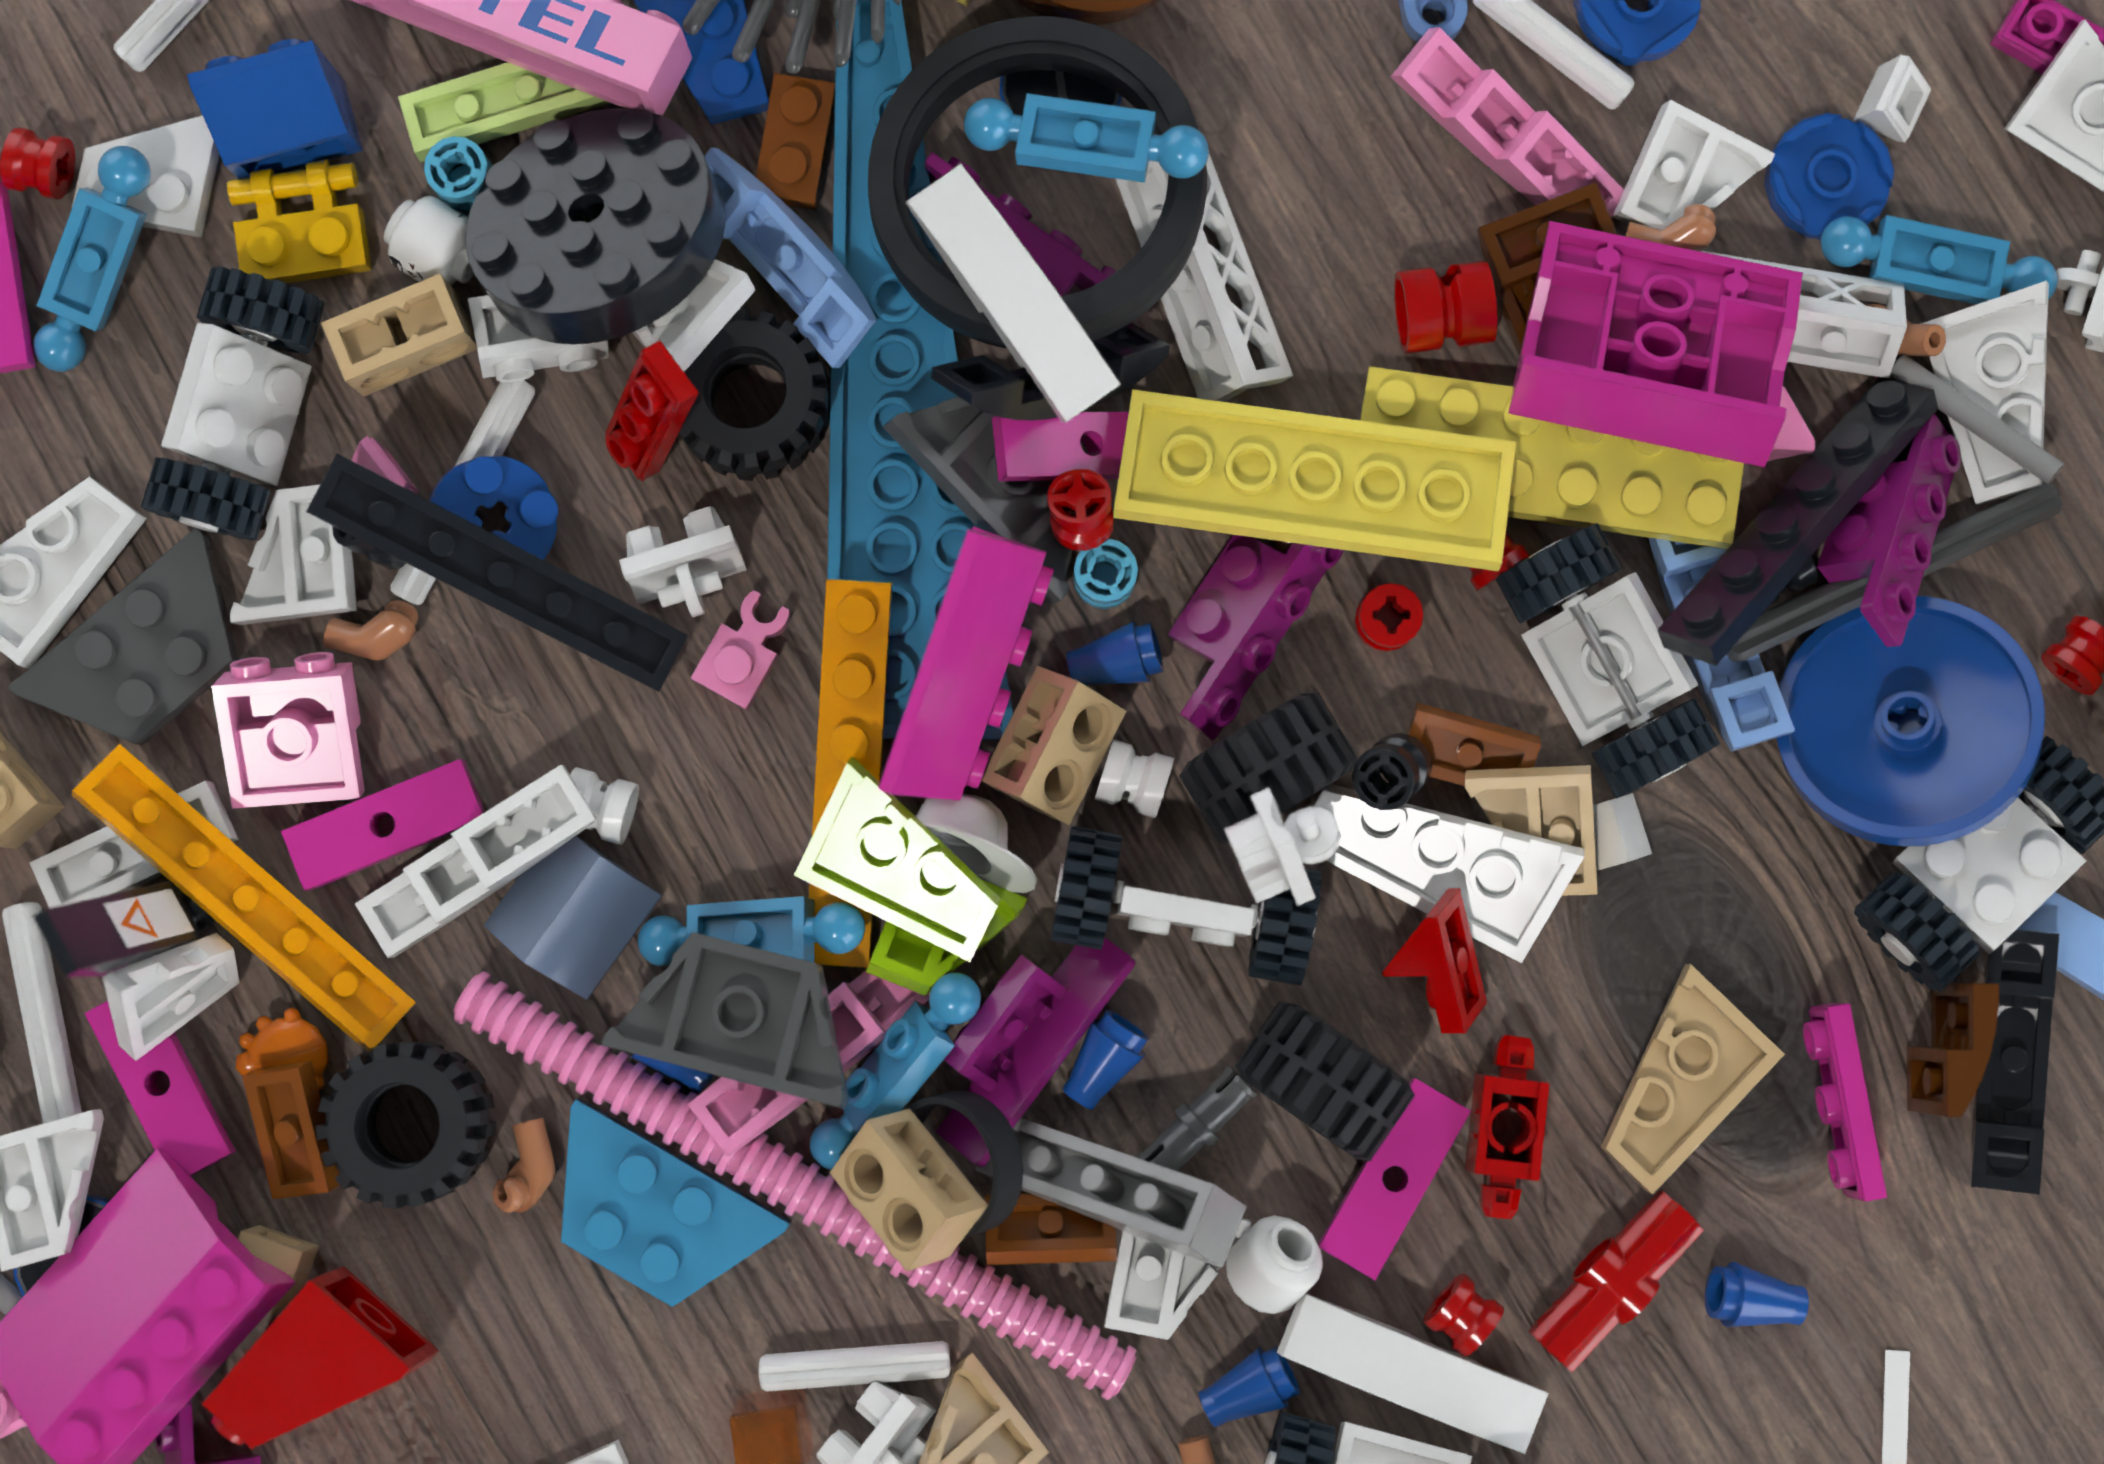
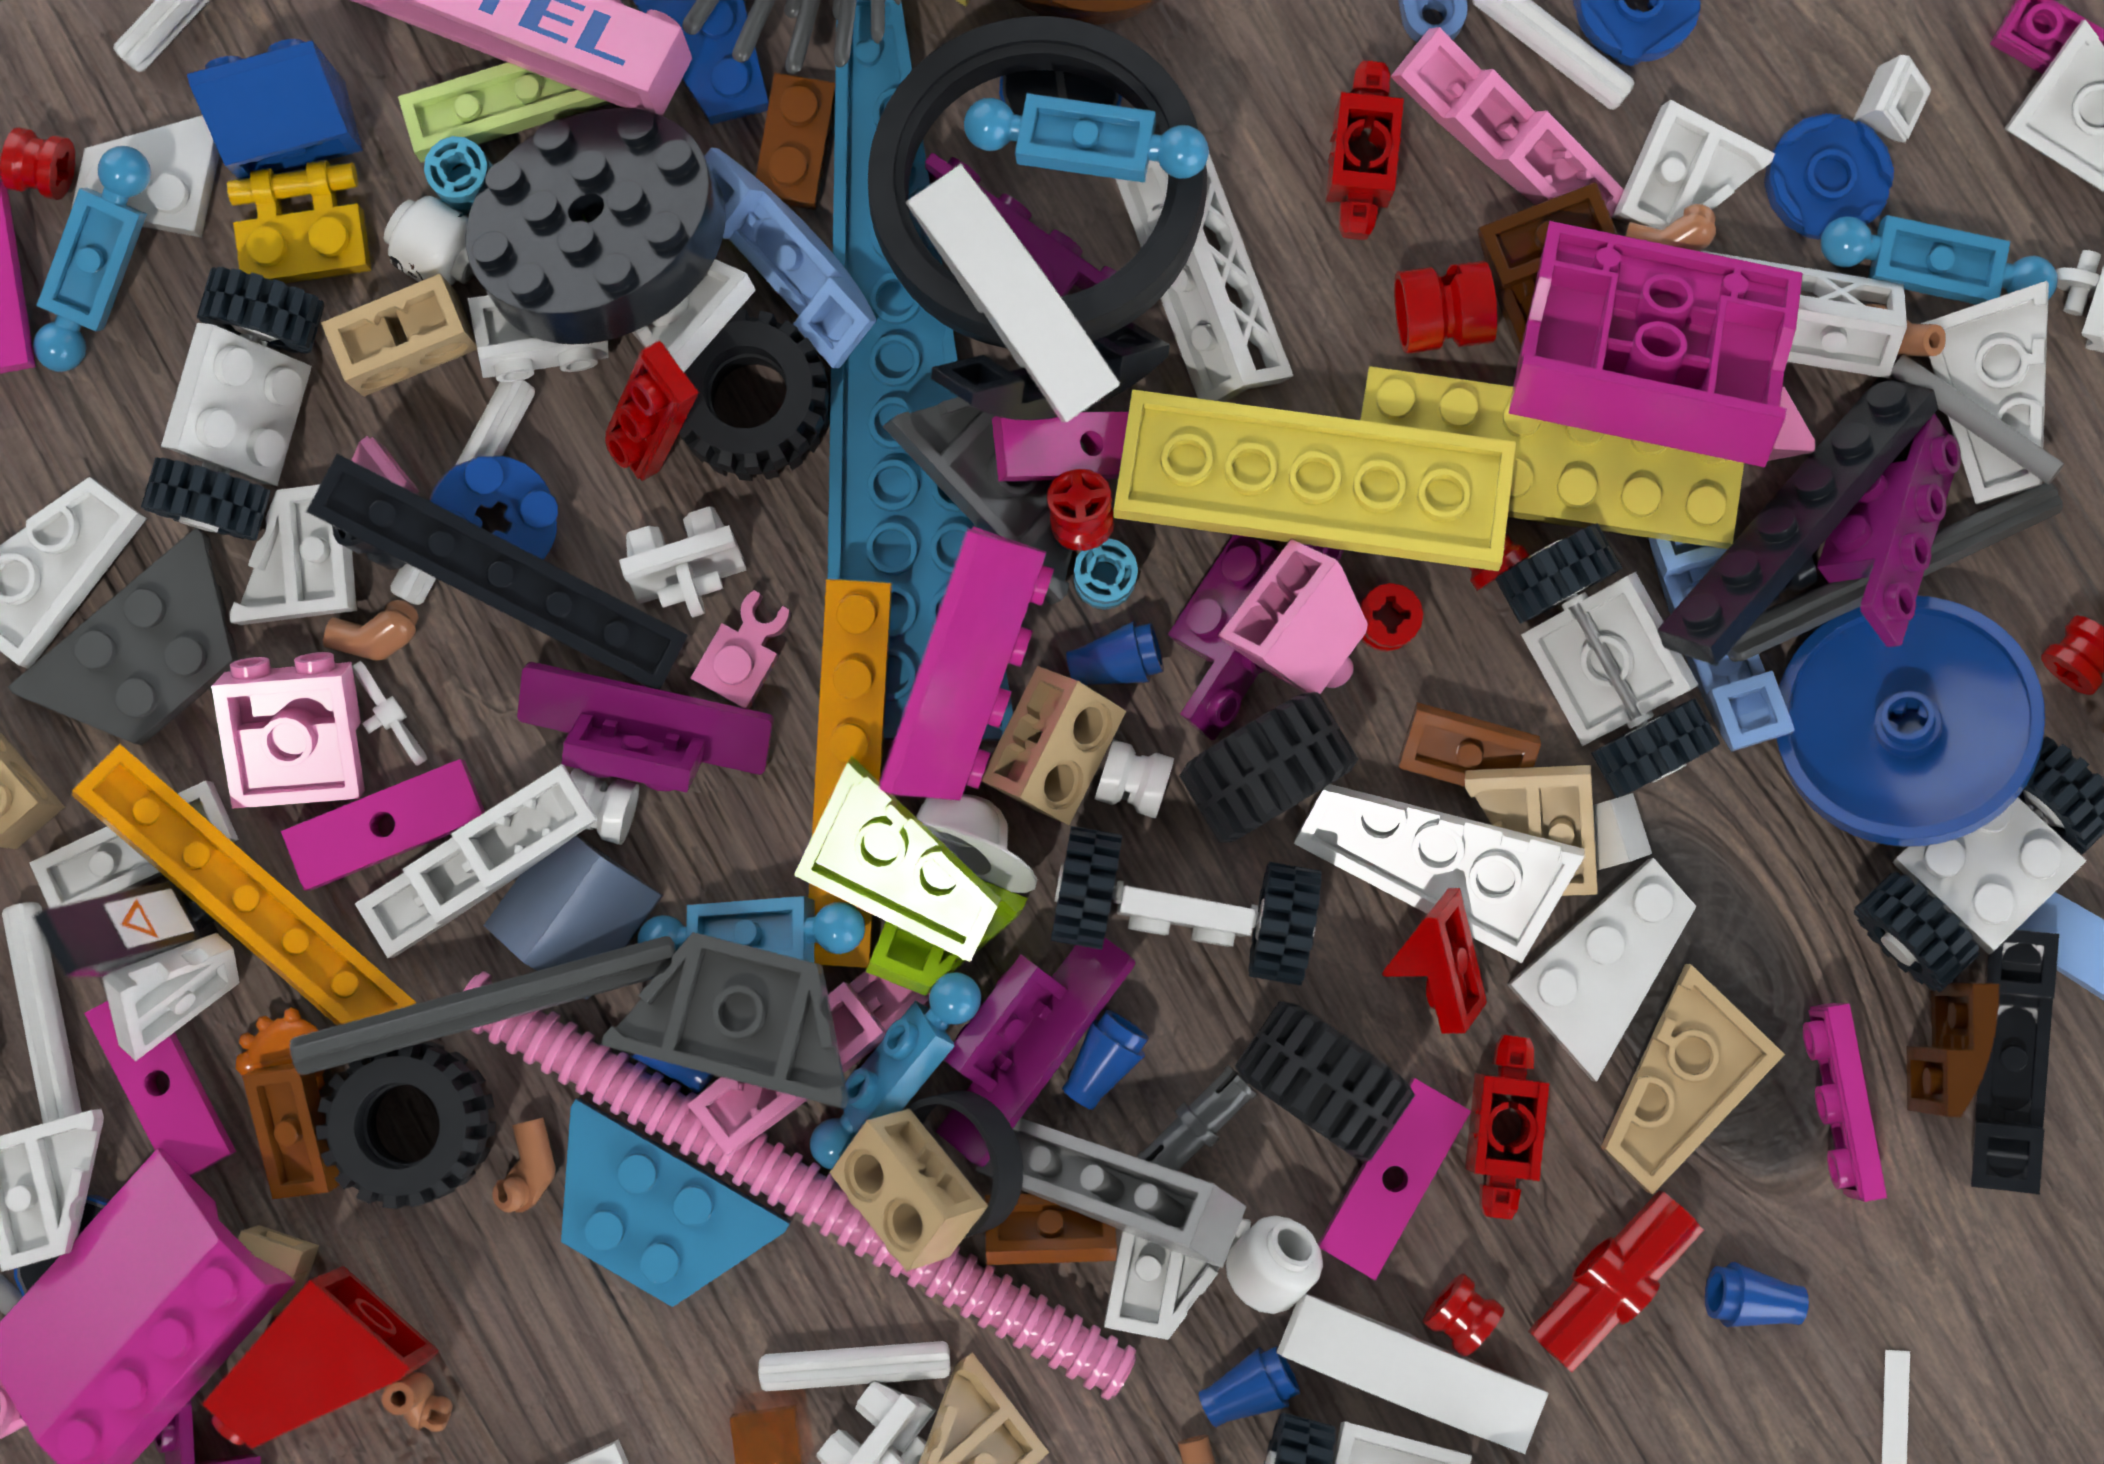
white hips [1224,788,1341,906] -> none
black wheel [1352,733,1432,811] -> none
none -> dark grey axle [290,936,676,1075]
none -> white piece [352,661,427,766]
none -> nougat arm [382,1372,453,1432]
none -> magenta bracket [517,662,774,793]
none -> bright pink torso [1218,539,1368,694]
none -> red piece [1325,60,1404,240]
none -> white wing [1507,858,1696,1082]

